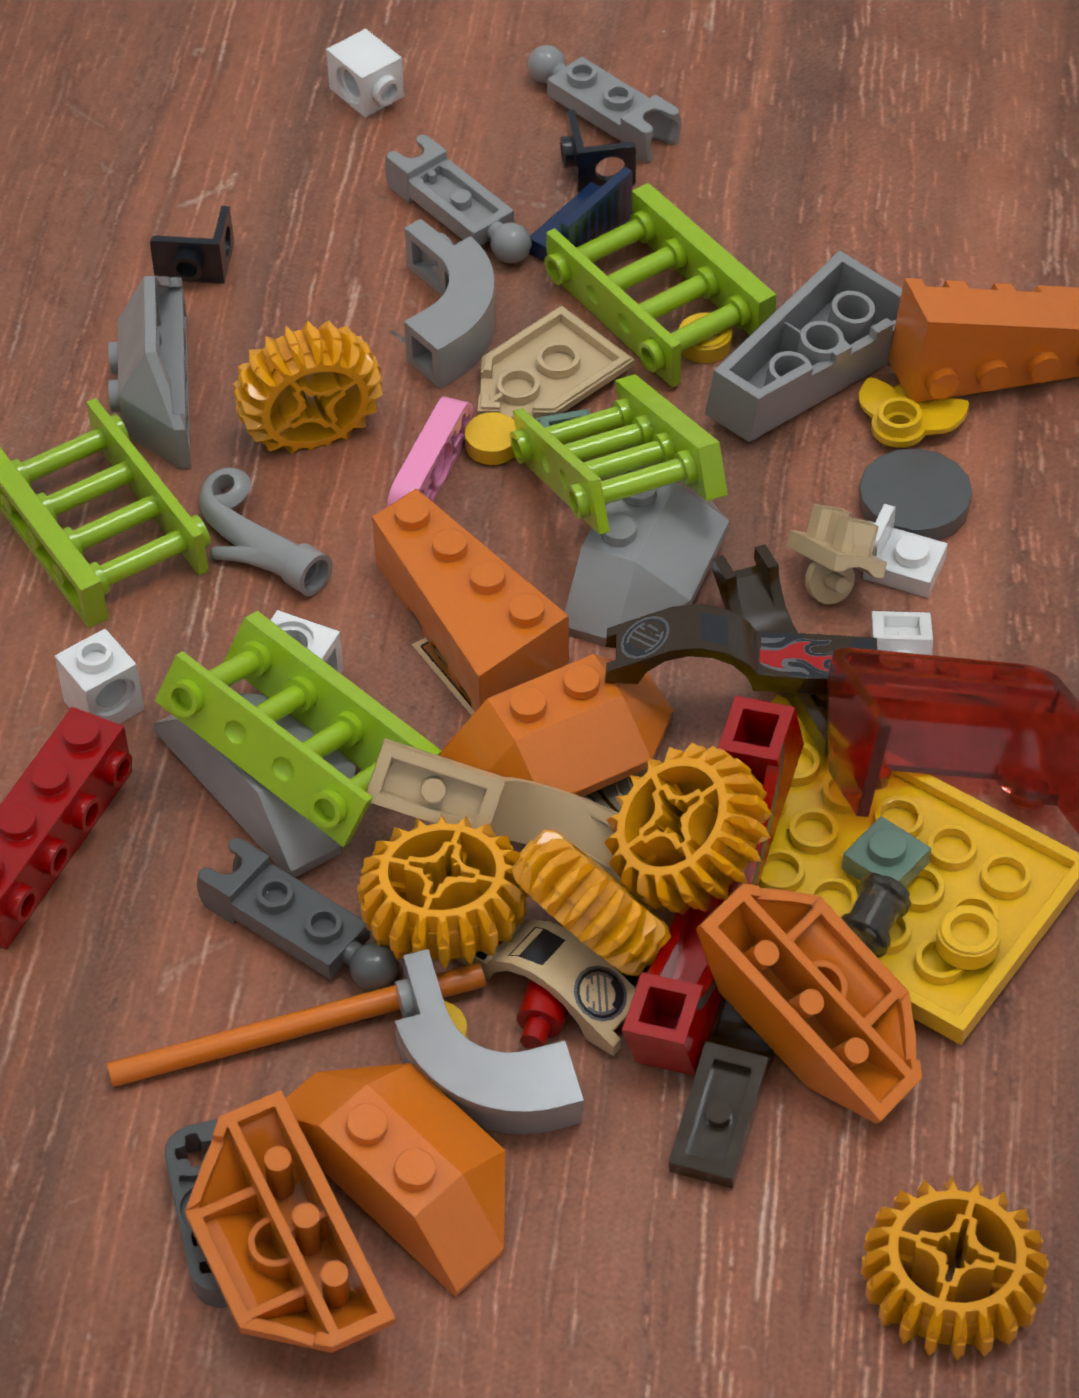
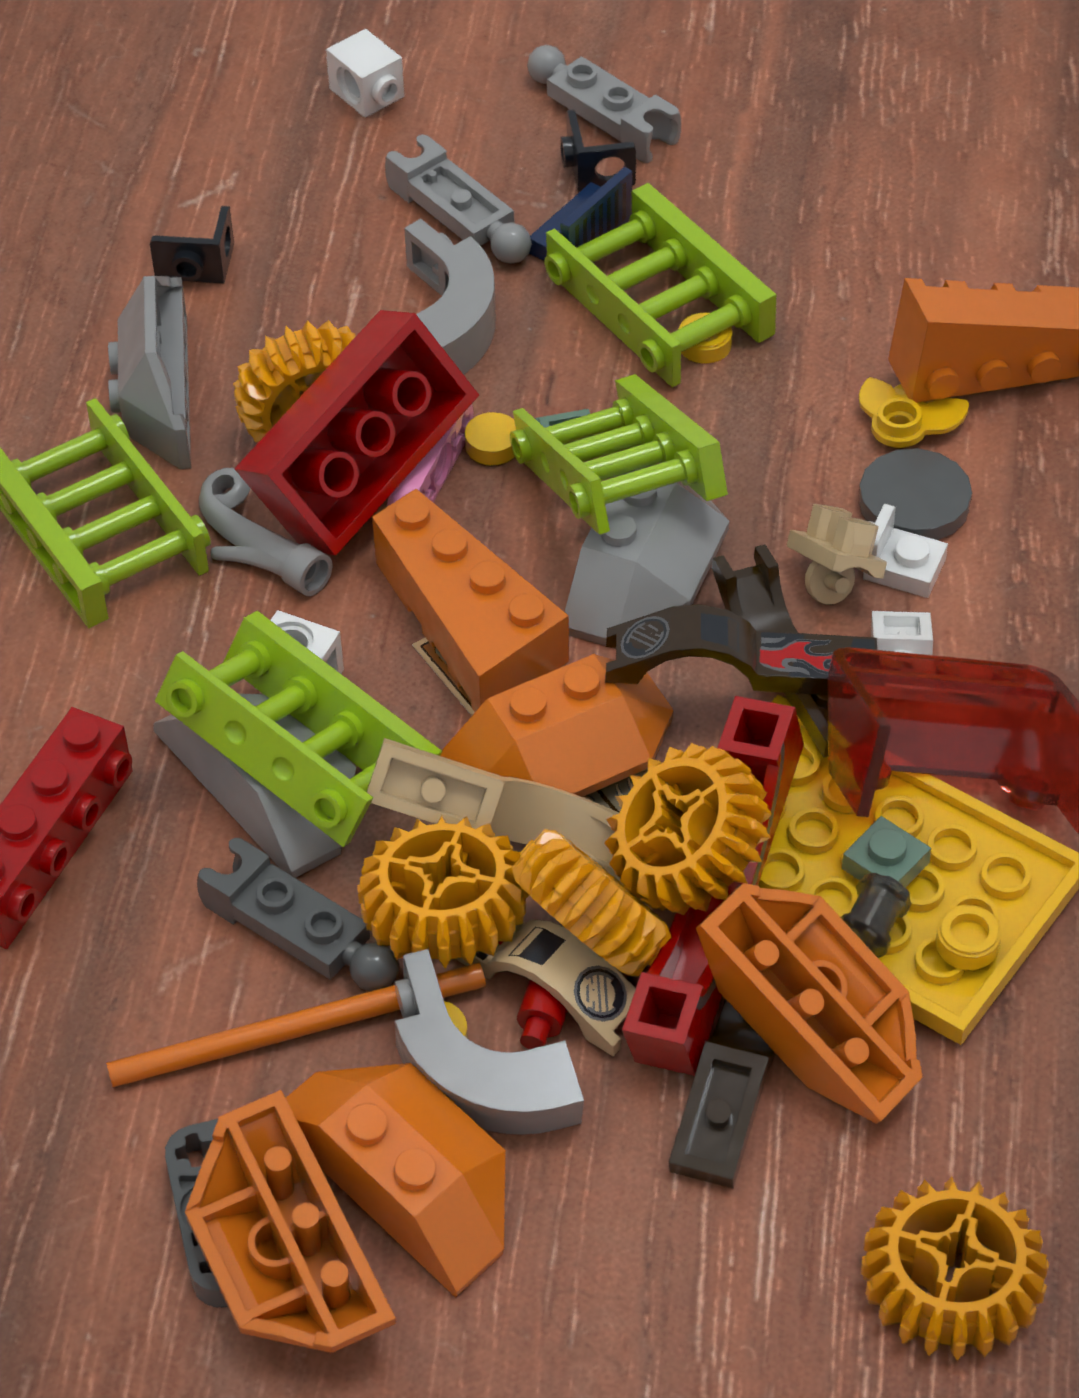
white brick [54,628,145,724] -> none
tan tile [478,305,635,418] -> none
light grey wedge [705,250,902,442] -> none
none -> red brick [234,310,479,556]

